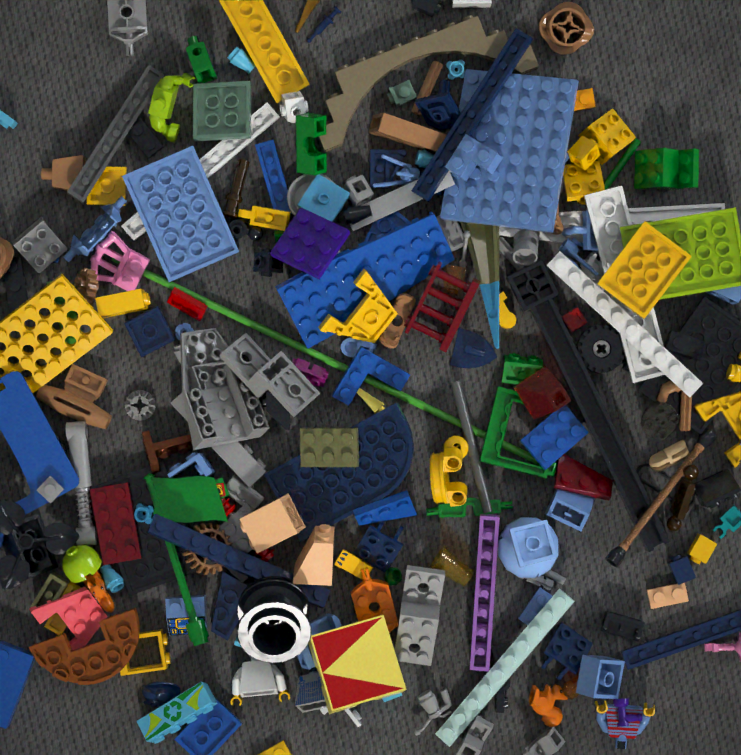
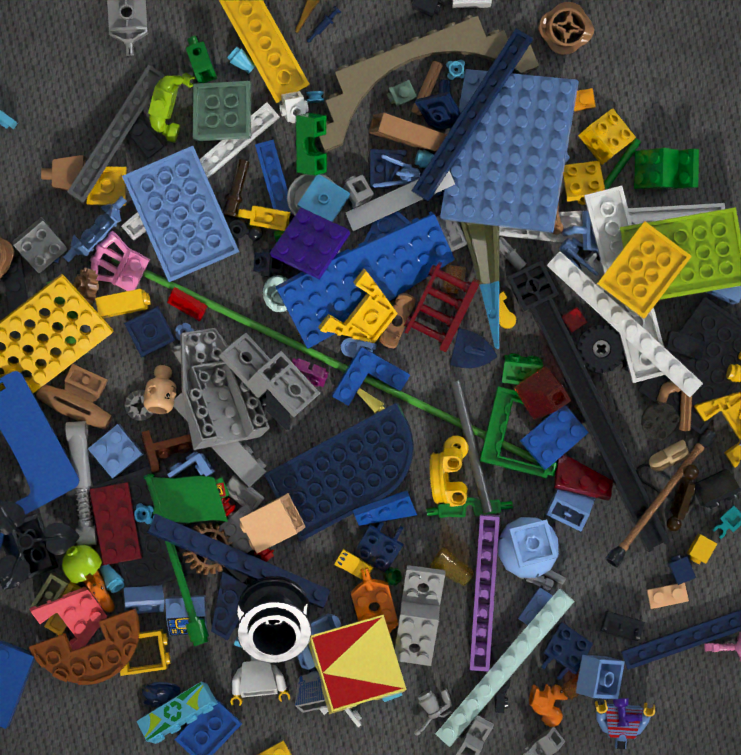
light grey plate [36,476,65,503] -> none
light nougat slope [293,524,335,586] -> none
olive plate [300,428,359,467] -> none
black cone [343,205,373,225] -> none
medium blue brick [445,134,503,182] -> none
light grey hinge [459,231,471,268] -> none
light grey wheel [513,230,539,266] -> none
yellow brick [567,135,600,171] -> none
none -> medium blue brick [88,424,144,478]
none -> medium blue slope [124,585,164,614]
none -> light nougat piece [143,365,176,414]
none -> light aqua hair [263,275,288,312]
none -> dark azure bush [307,91,324,103]

